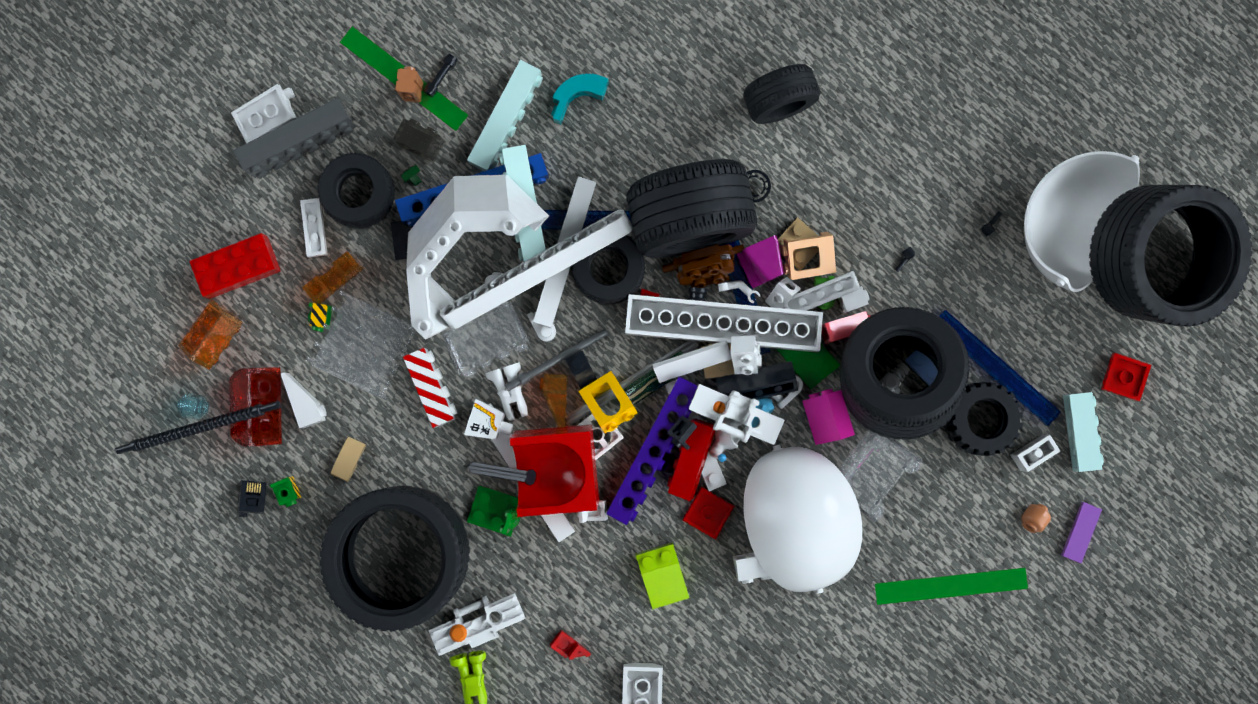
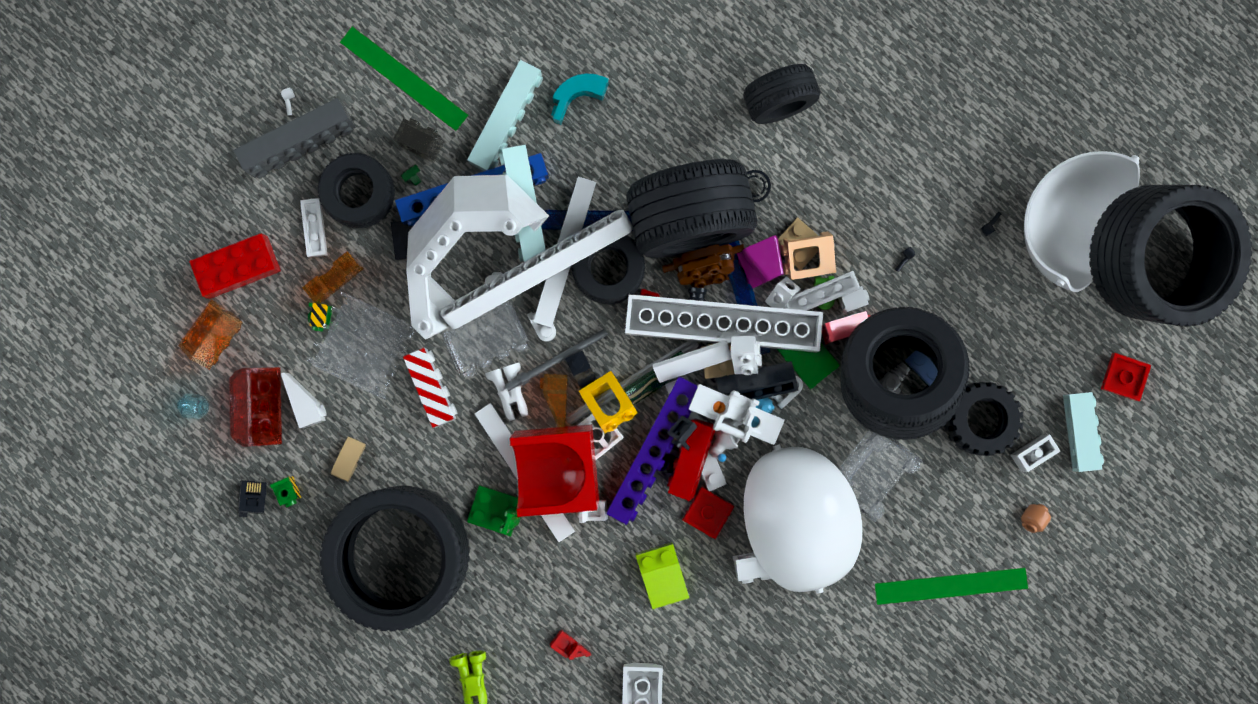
black hose [115,401,281,454] -> none
white tile [231,84,297,143] -> none
nougat brick [395,66,423,103] -> none
black bar [424,54,458,98] -> none
white piece [429,593,526,656] -> none
white torso [464,399,513,439] -> none
black axle [468,462,536,485] -> none
white arm [718,280,760,303] -> none
dark pink brick [802,388,855,445] -> none
clear blue tile [938,310,1061,426] -> none
medium lavender tile [1061,502,1102,563] -> none

